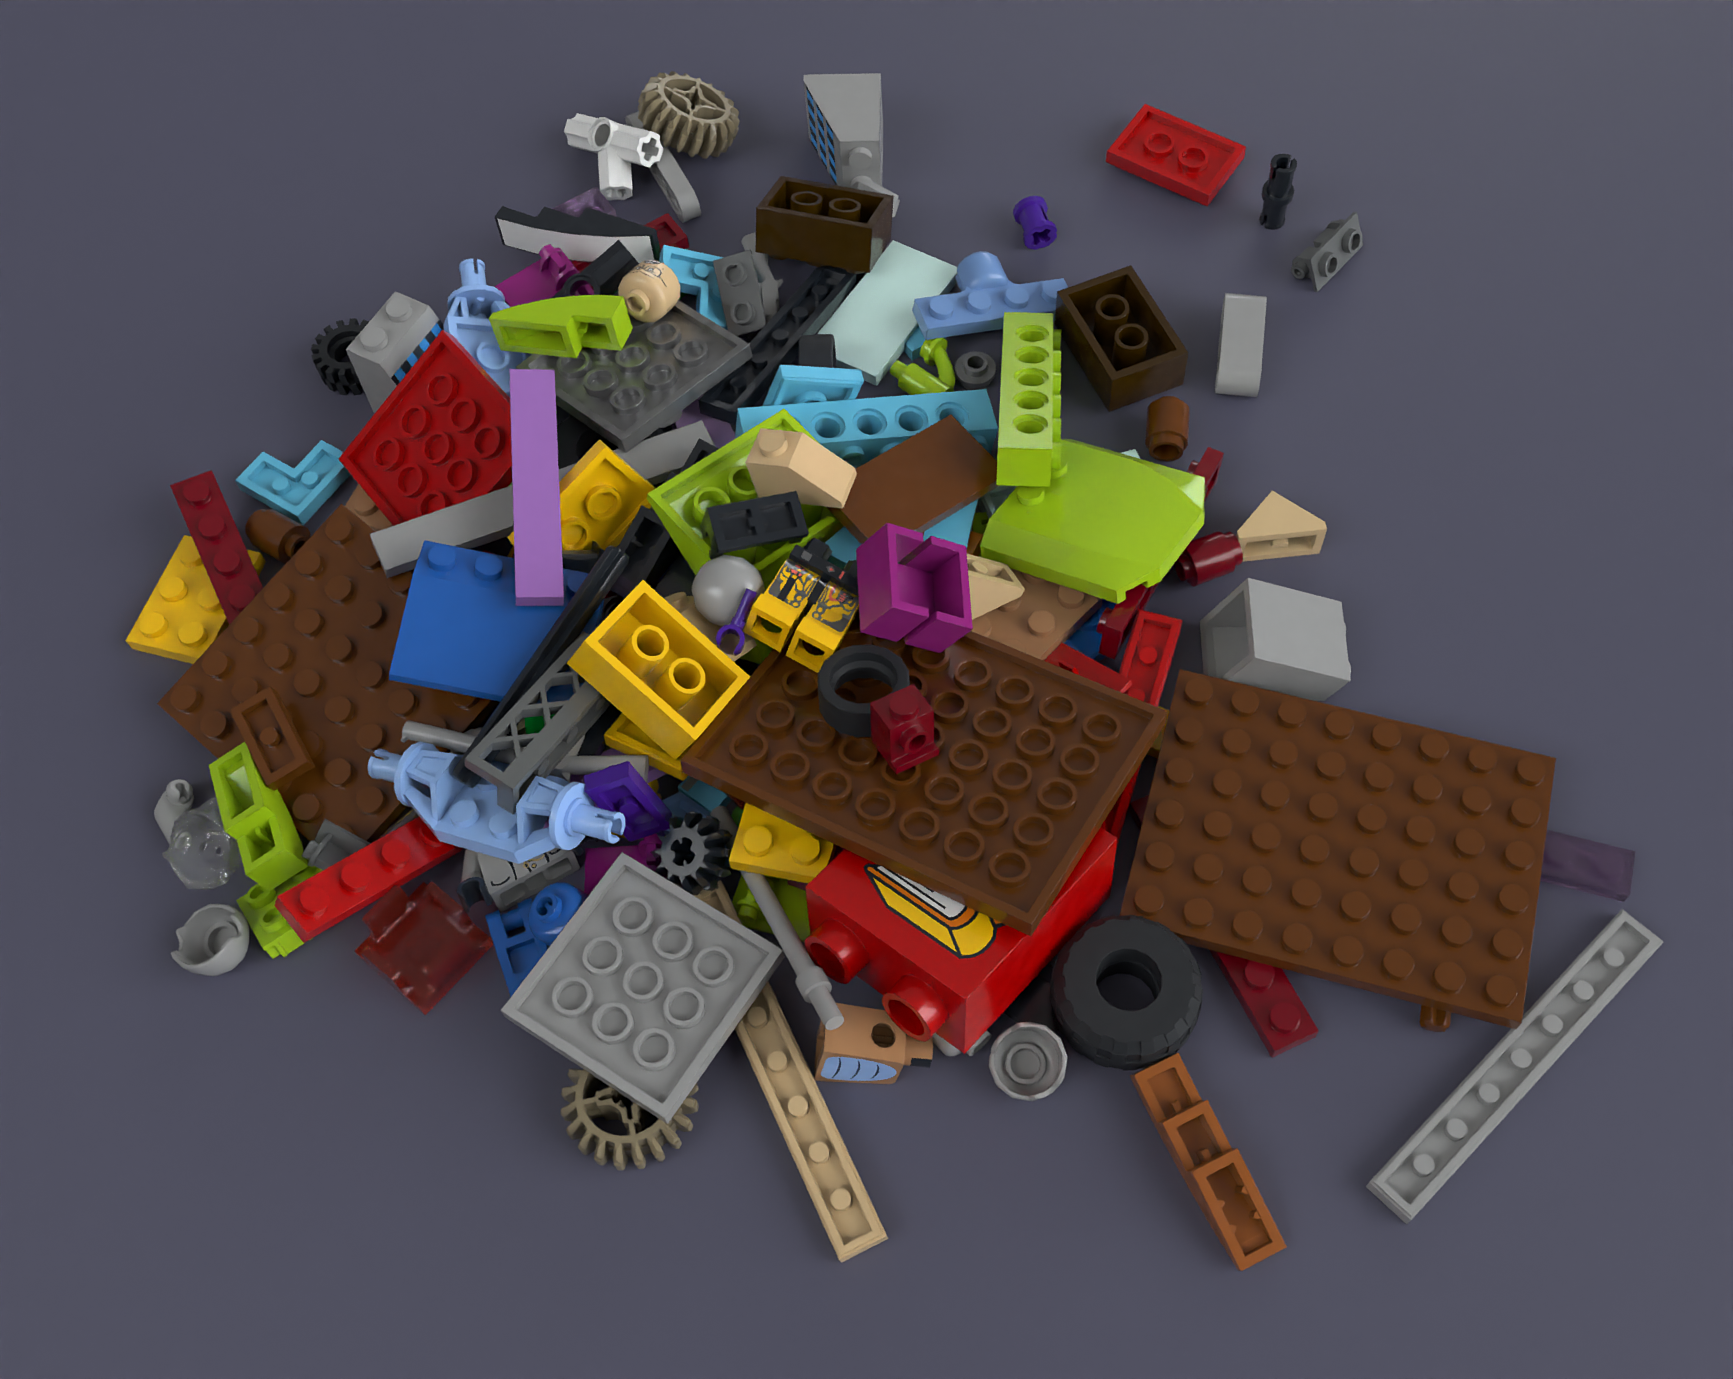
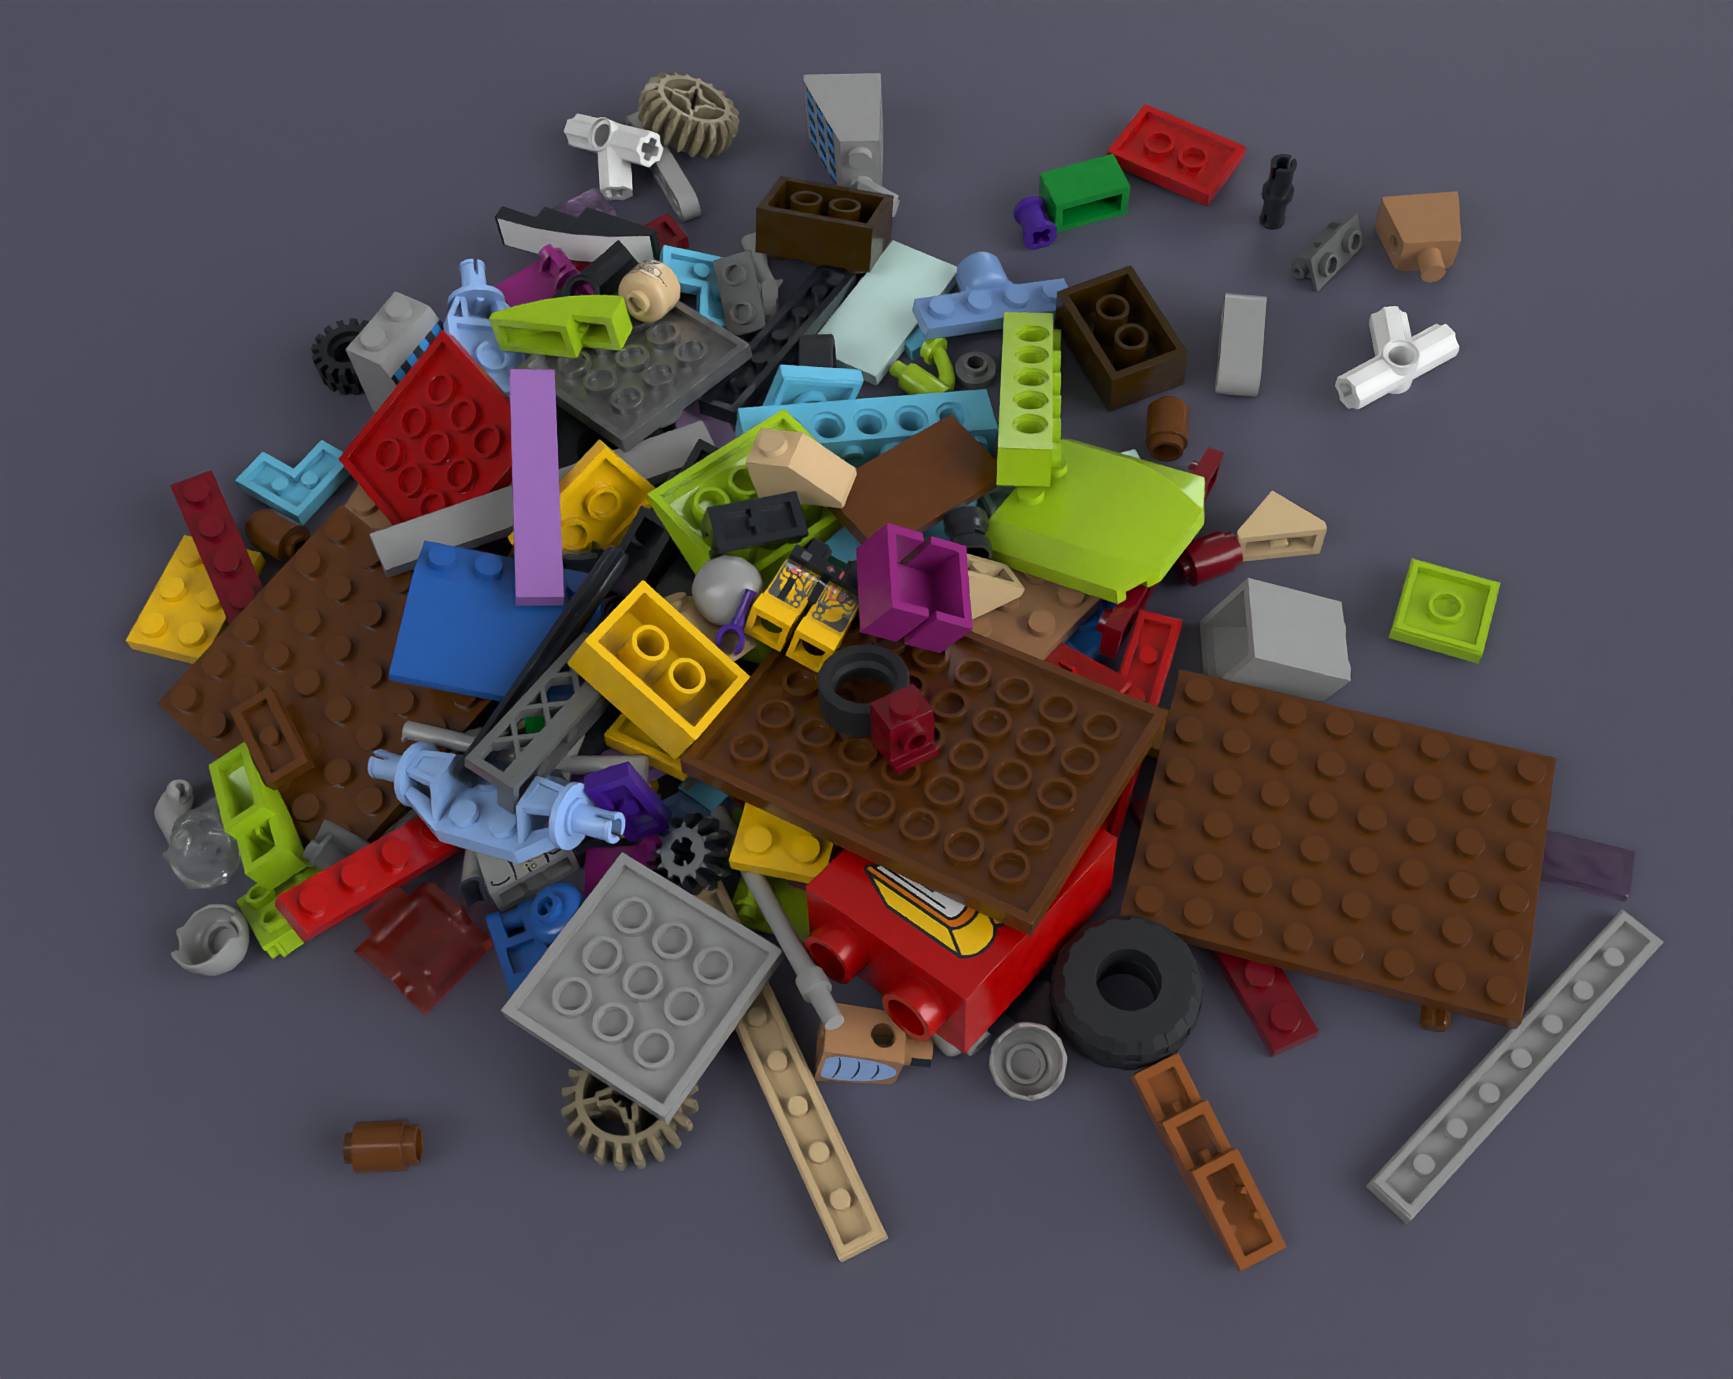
none -> reddish brown brick [343,1119,424,1174]
none -> black wheel [943,506,993,560]
none -> green piece [1039,154,1130,233]
none -> white piece [1335,306,1460,410]
none -> medium nougat torso [1374,191,1461,283]
none -> lime plate [1388,558,1501,664]

